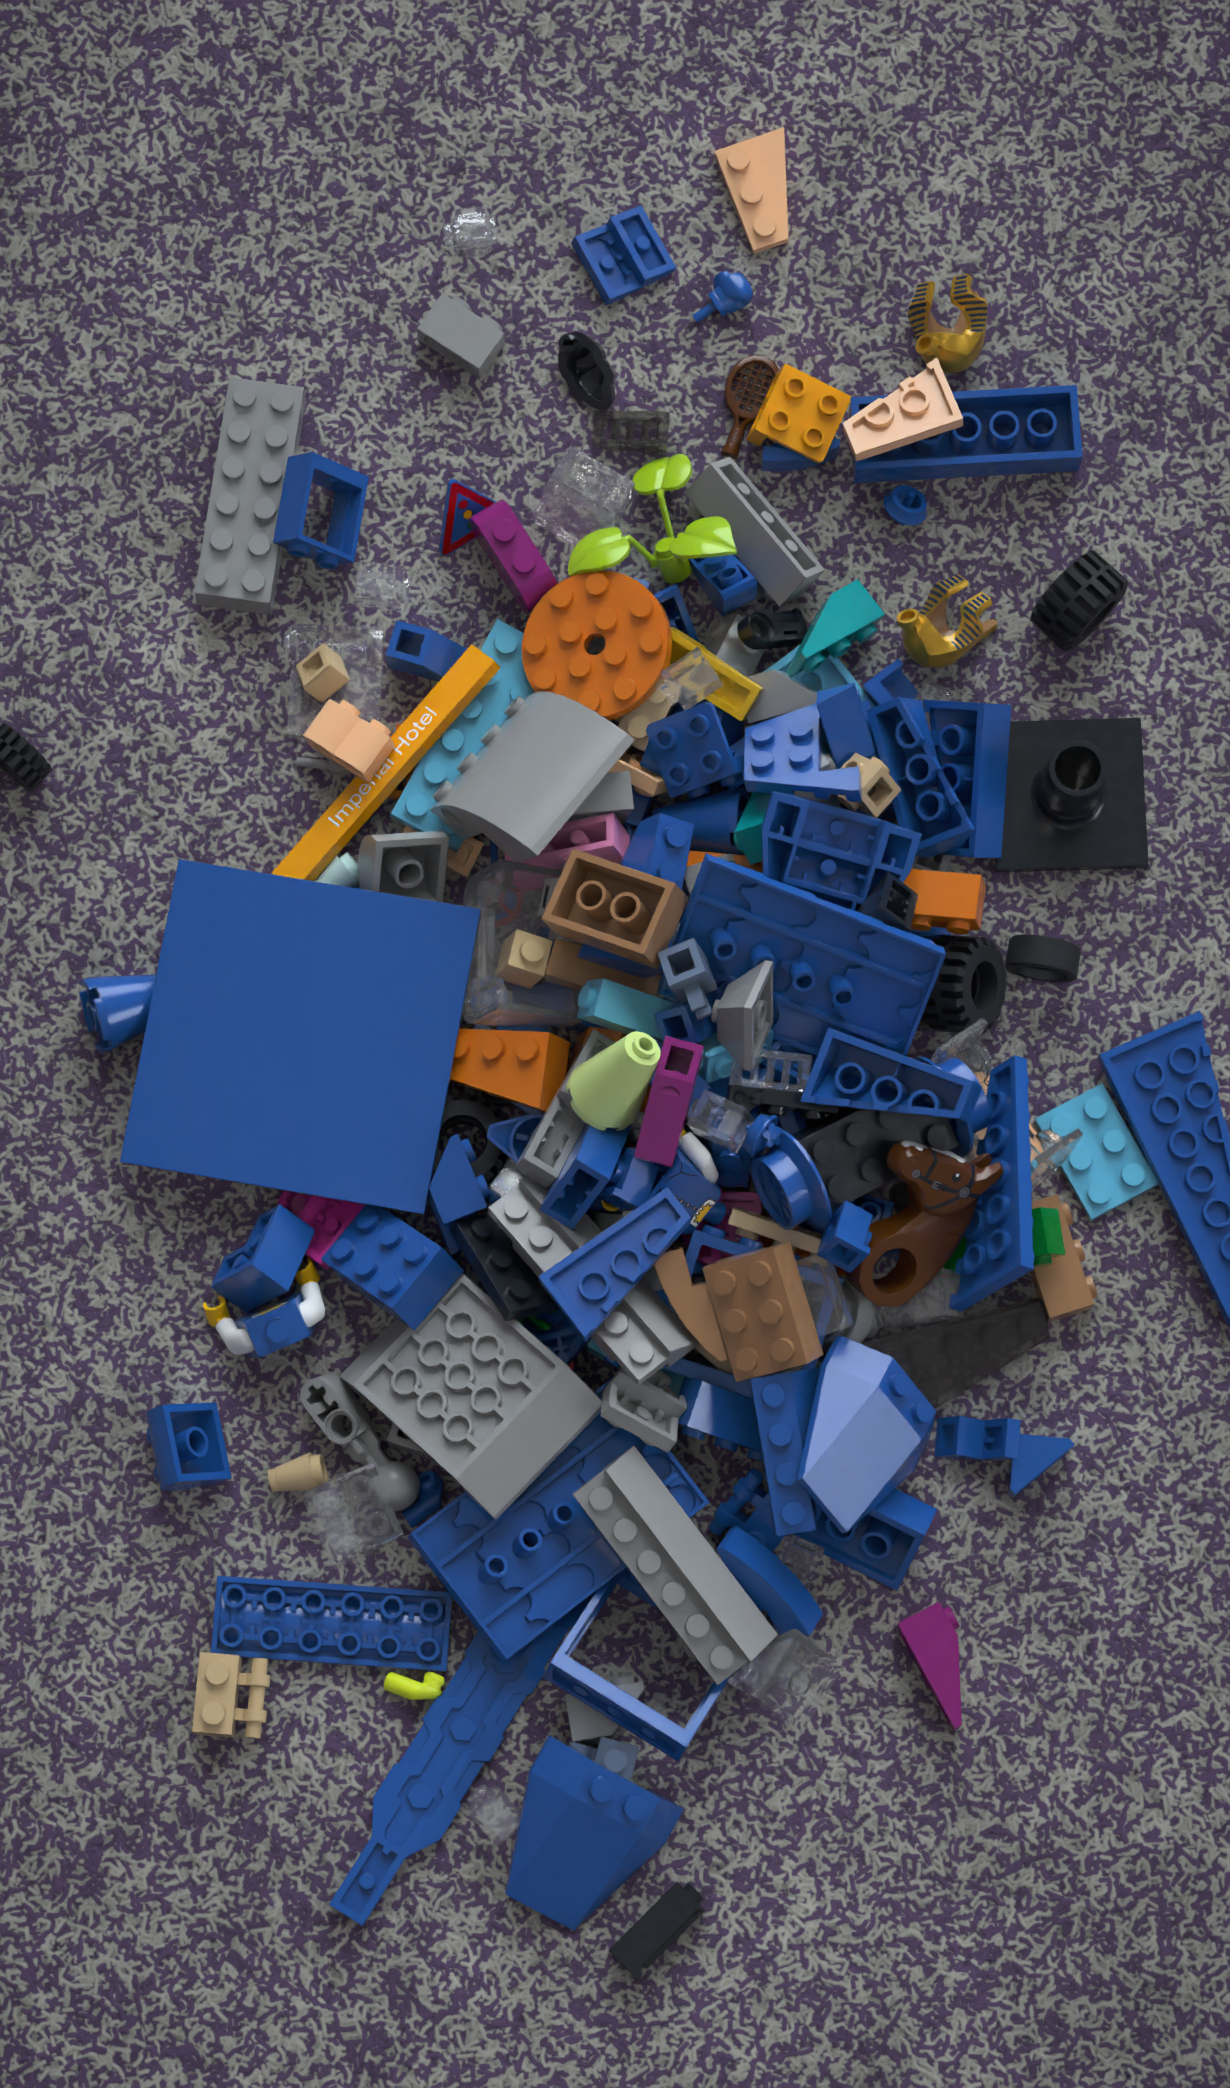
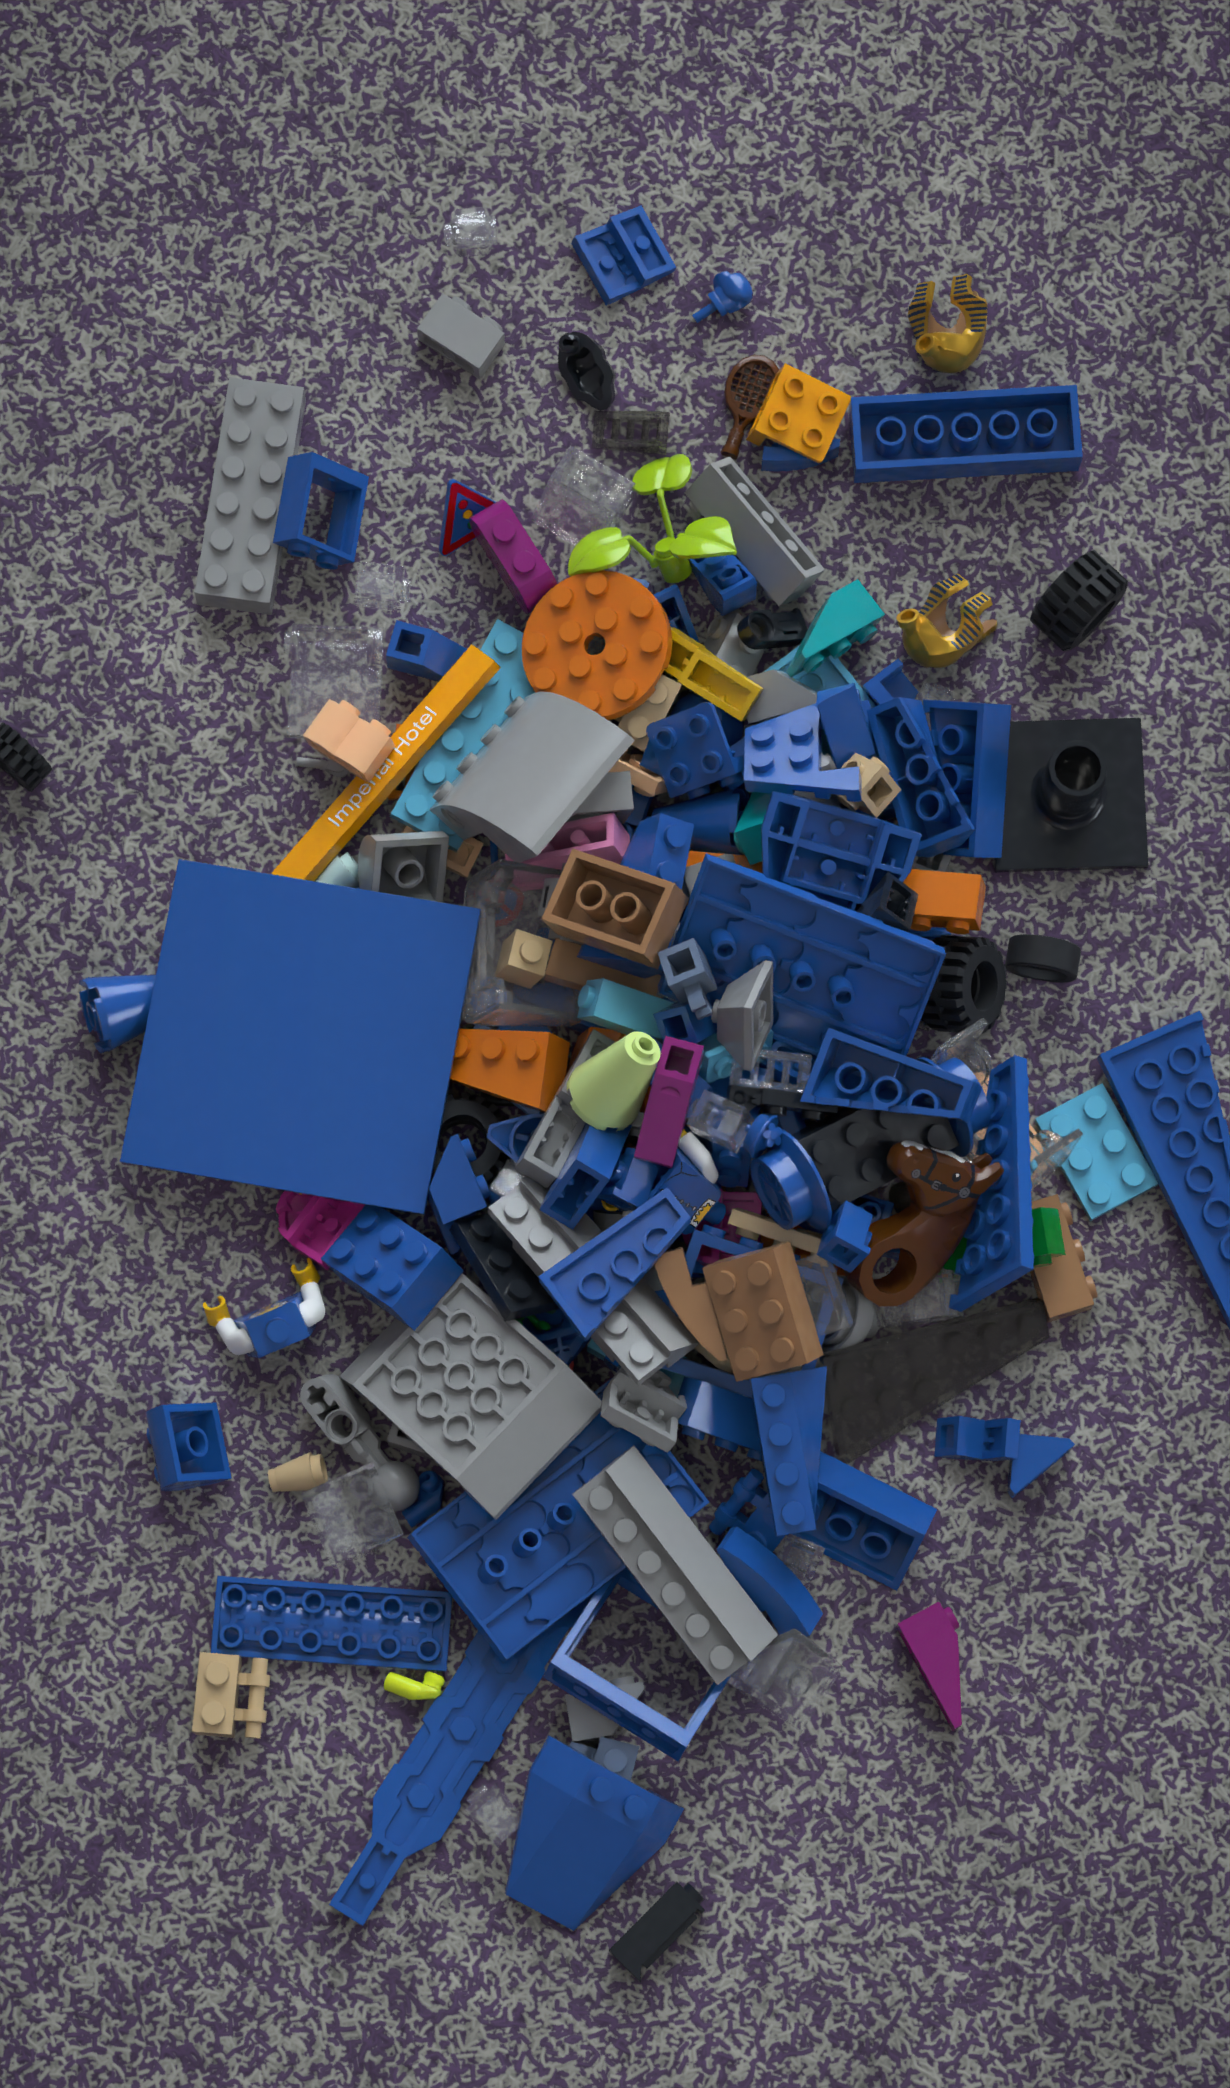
blue panel [210,1204,315,1312] -> none
tan slope [296,643,350,702] -> none
clear brick [660,647,723,710] -> none
light nougat wing [714,127,788,254] -> none
wedge [797,1336,936,1533] -> none
light nougat wing [843,357,963,462] -> none
blue hat [883,485,927,526] -> none

